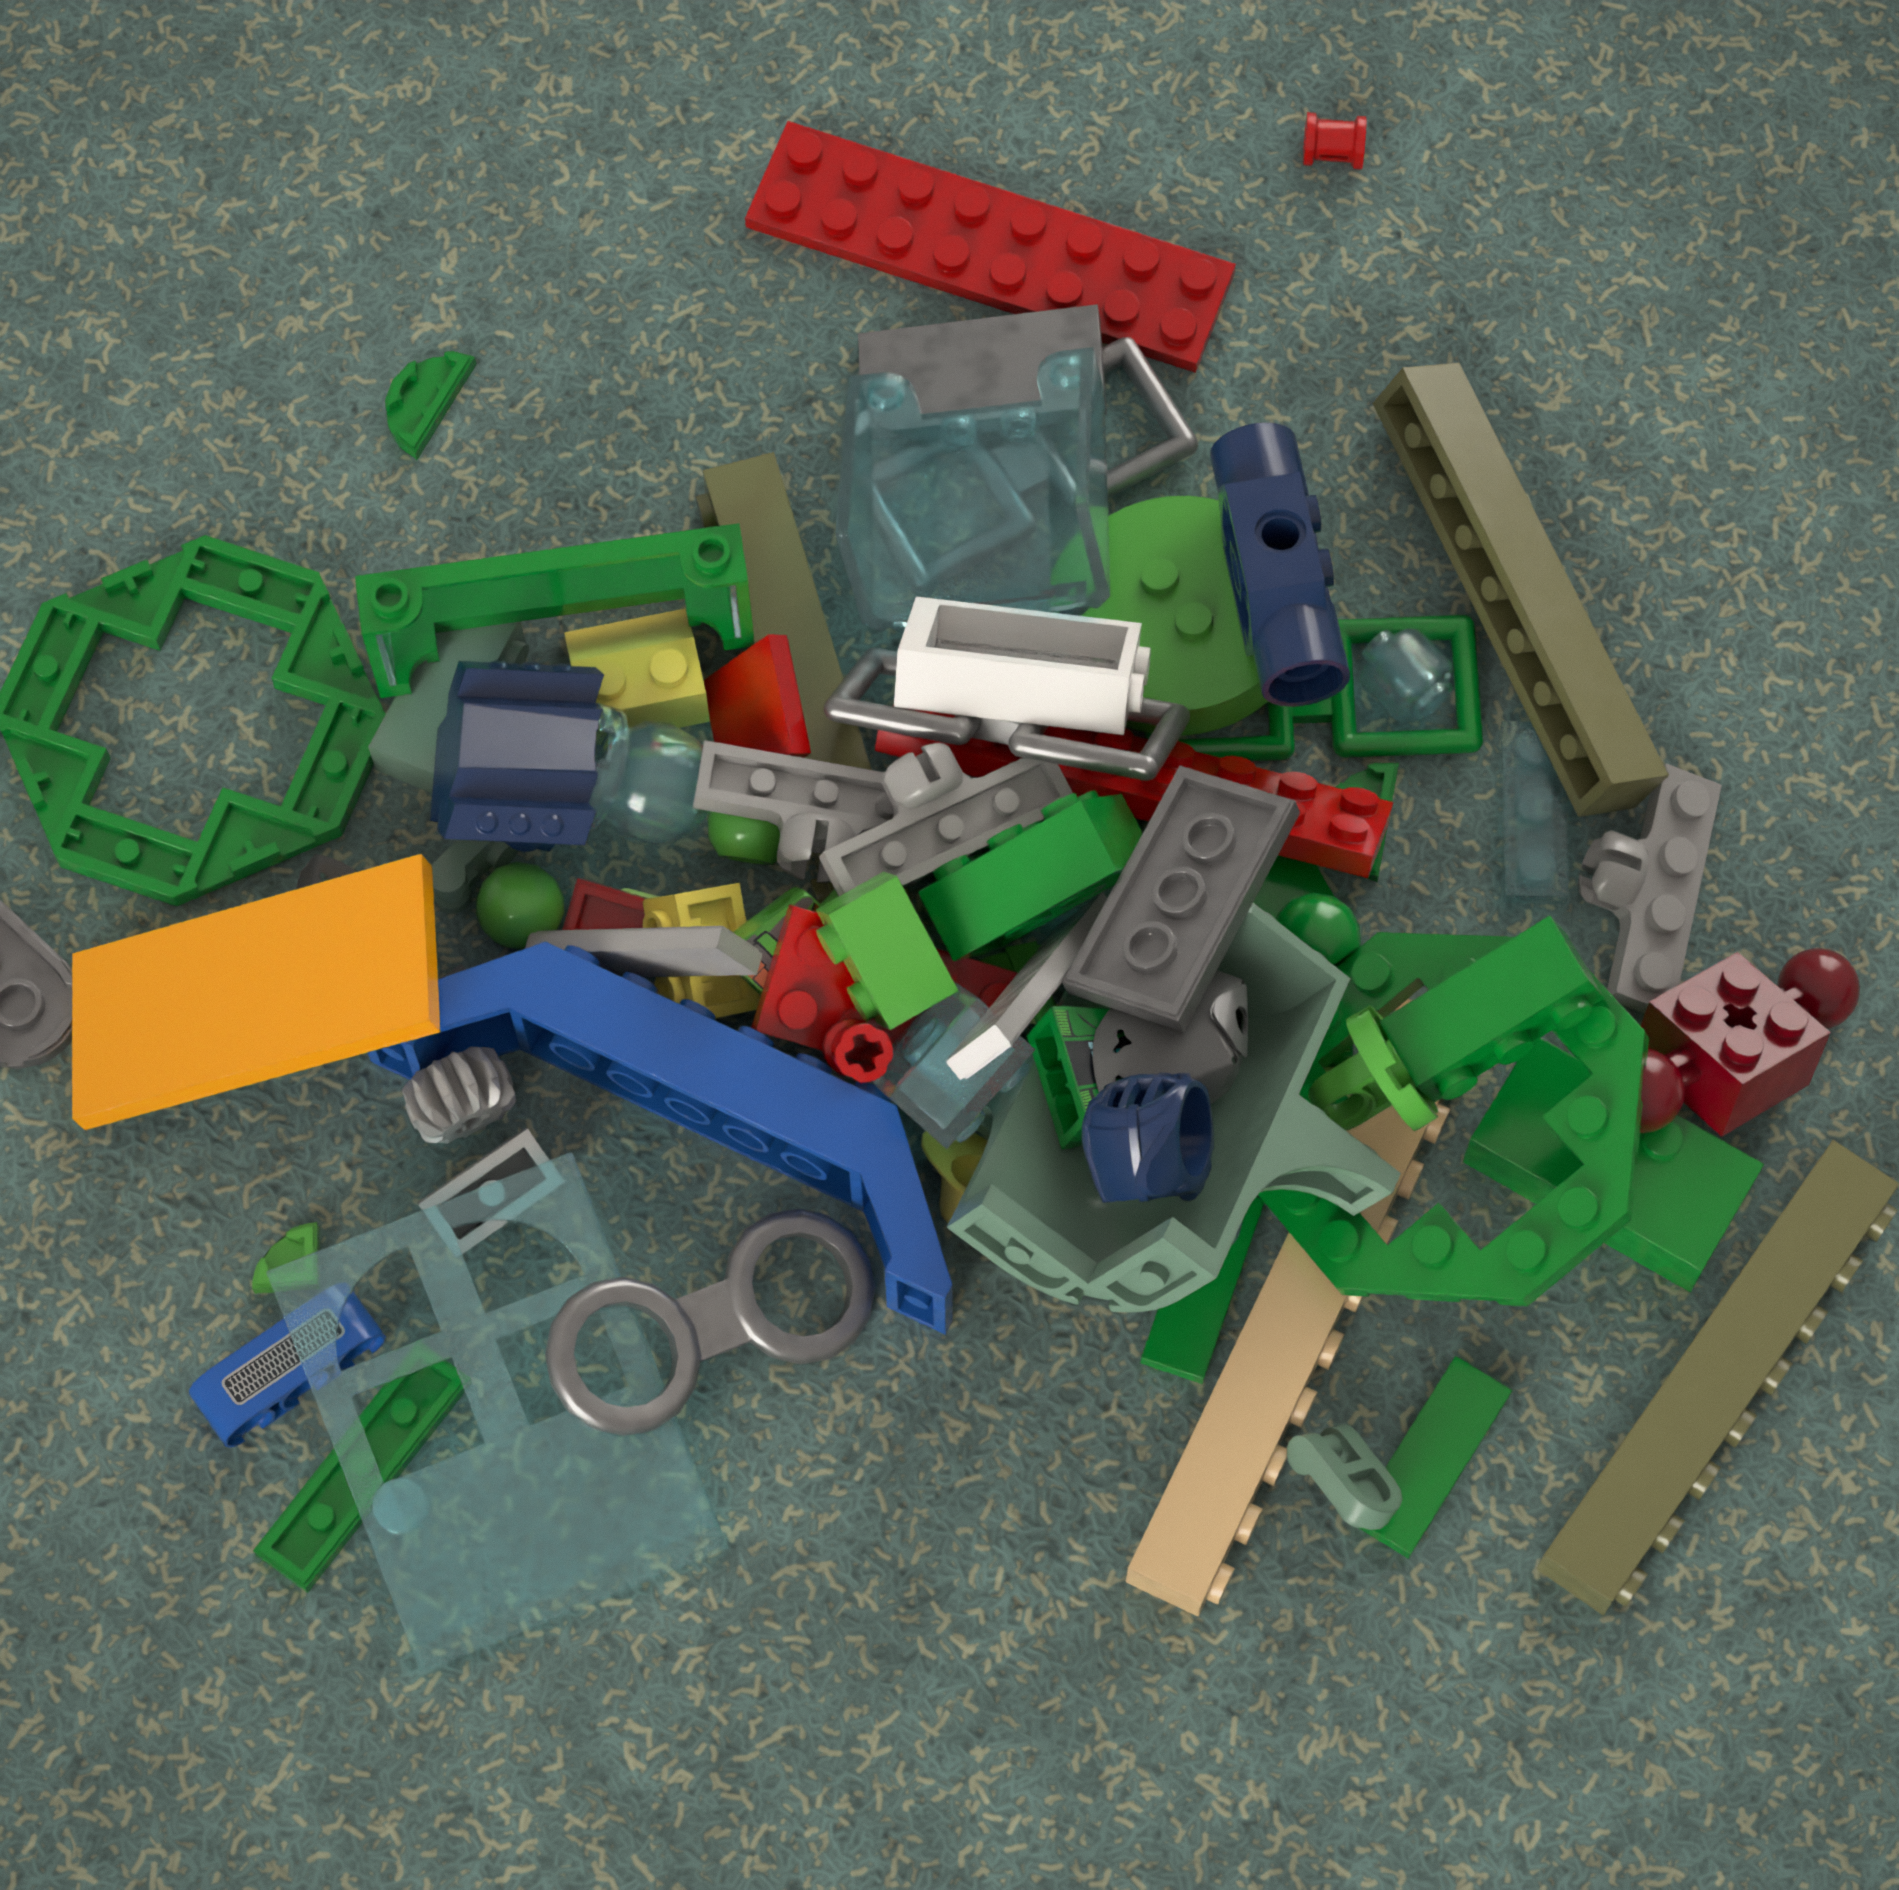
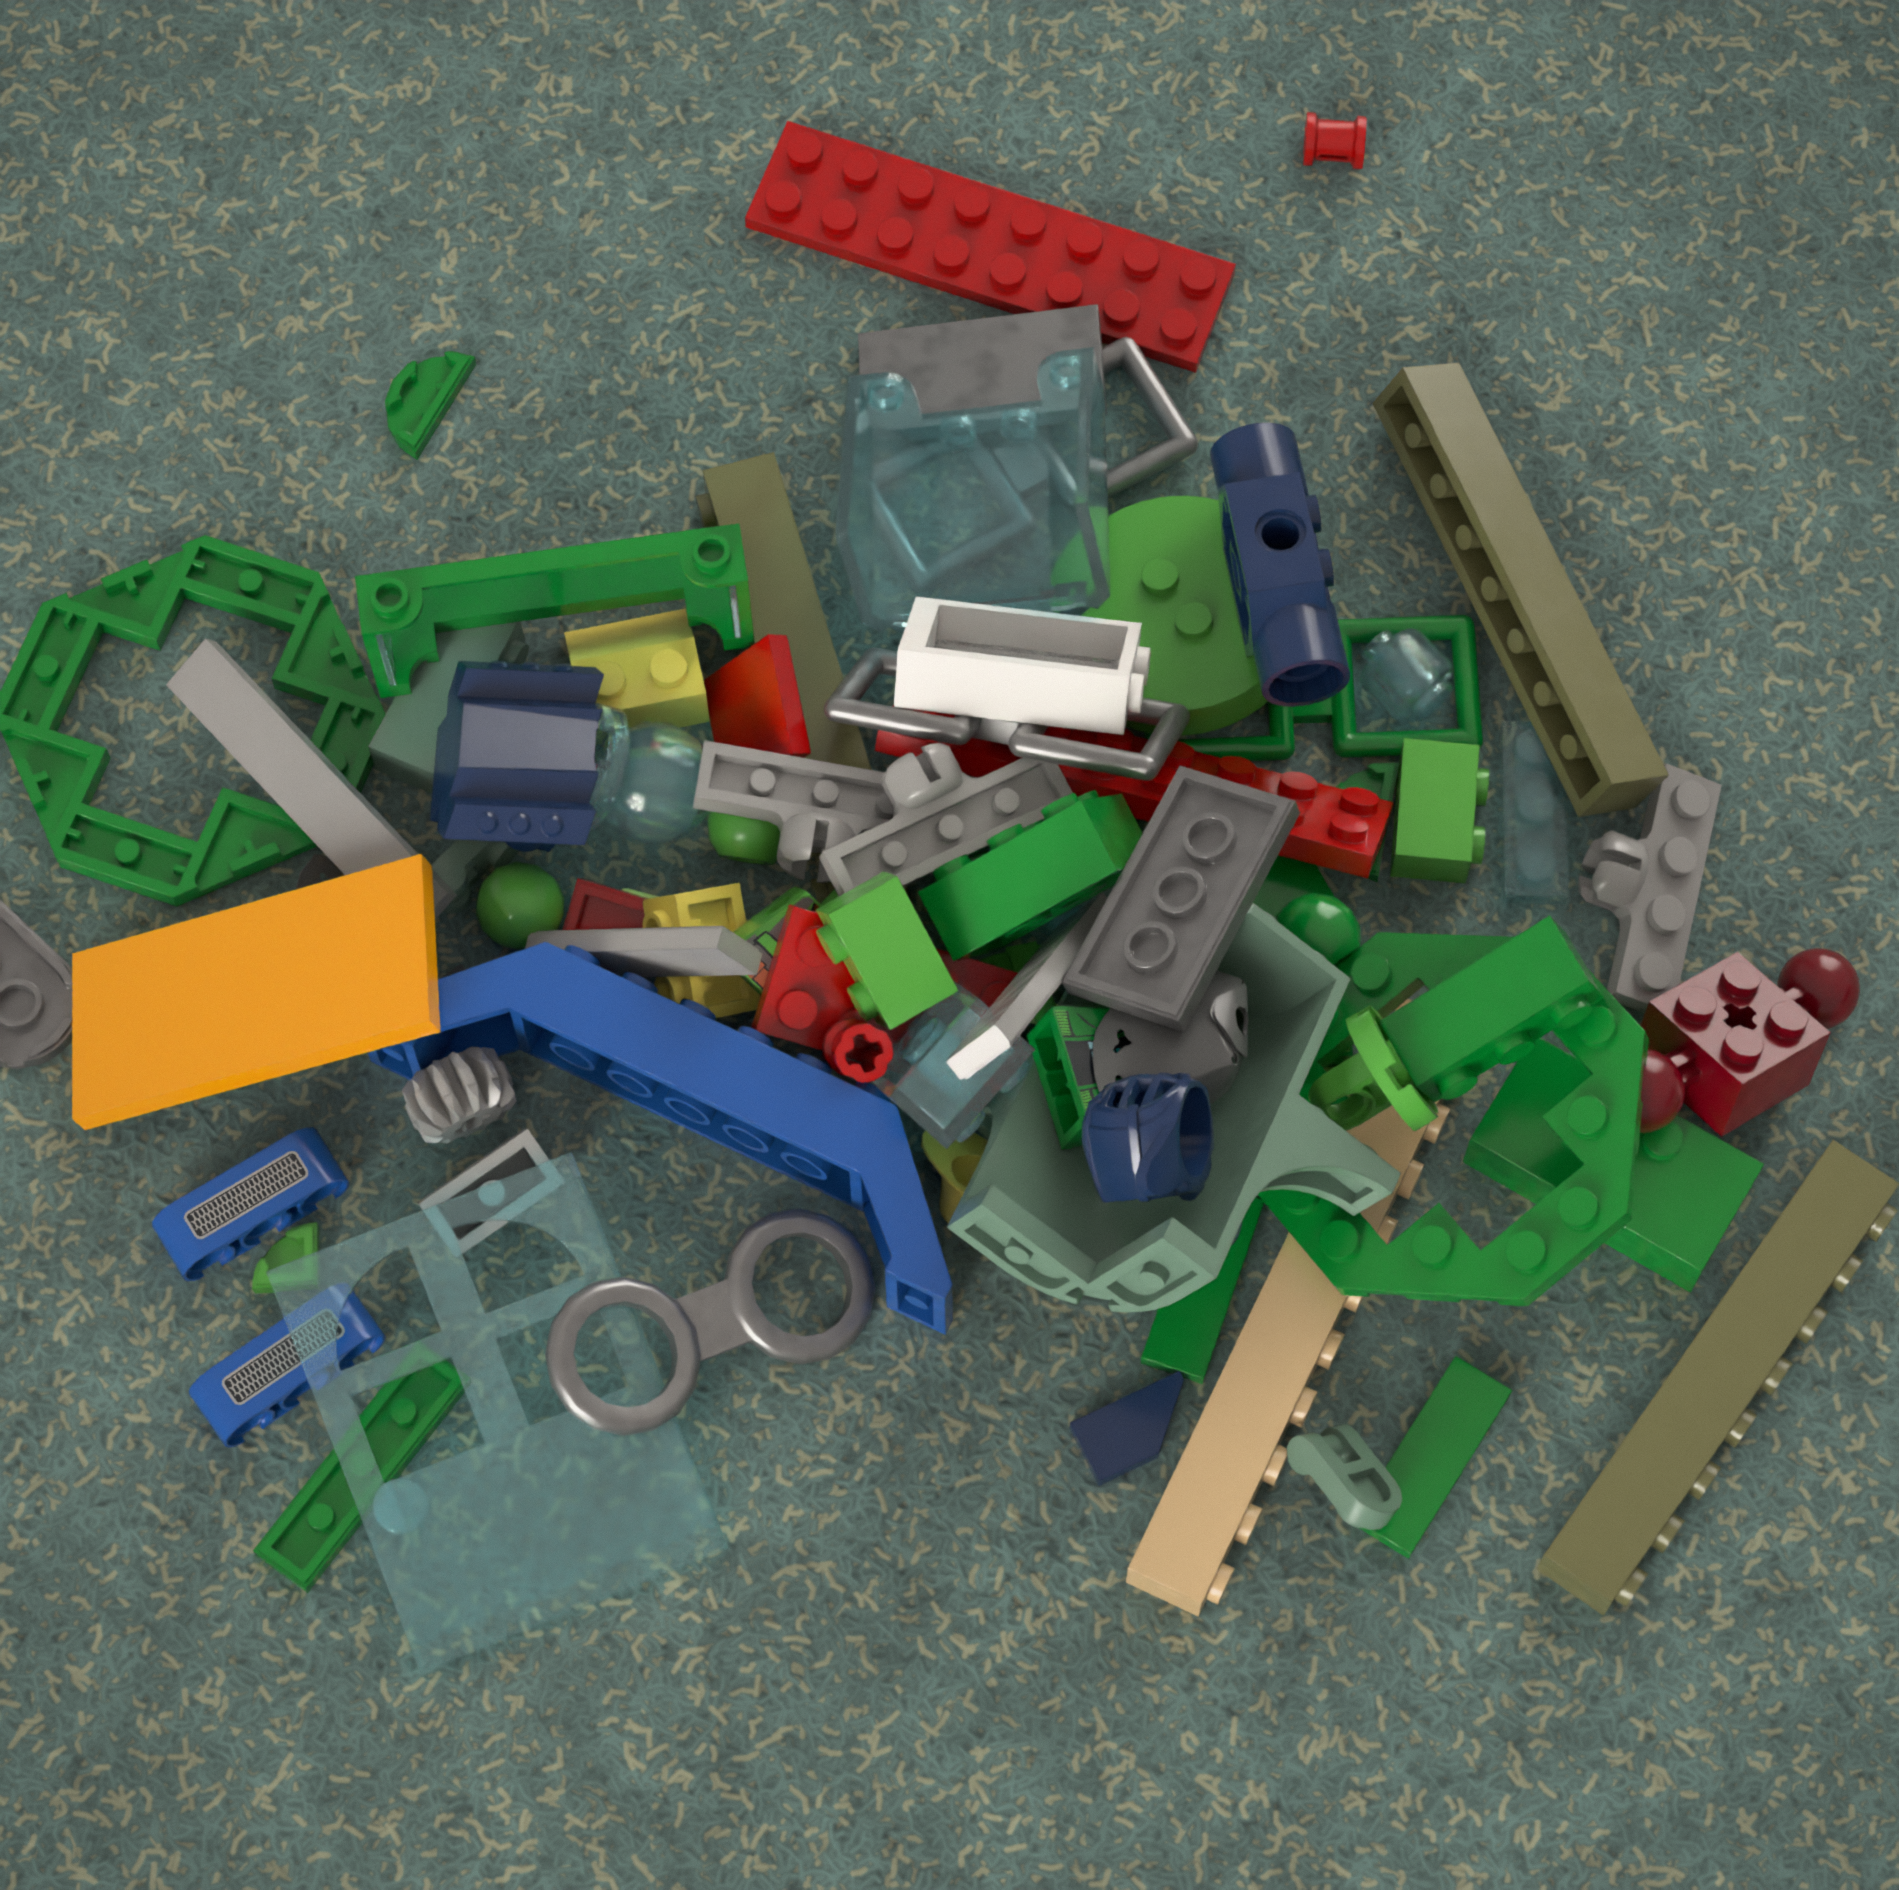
none -> blue beam [152,1127,349,1281]
none -> light grey tile [166,638,457,920]
none -> dark blue tile [1069,1371,1184,1486]
none -> bright green brick [1390,738,1489,884]

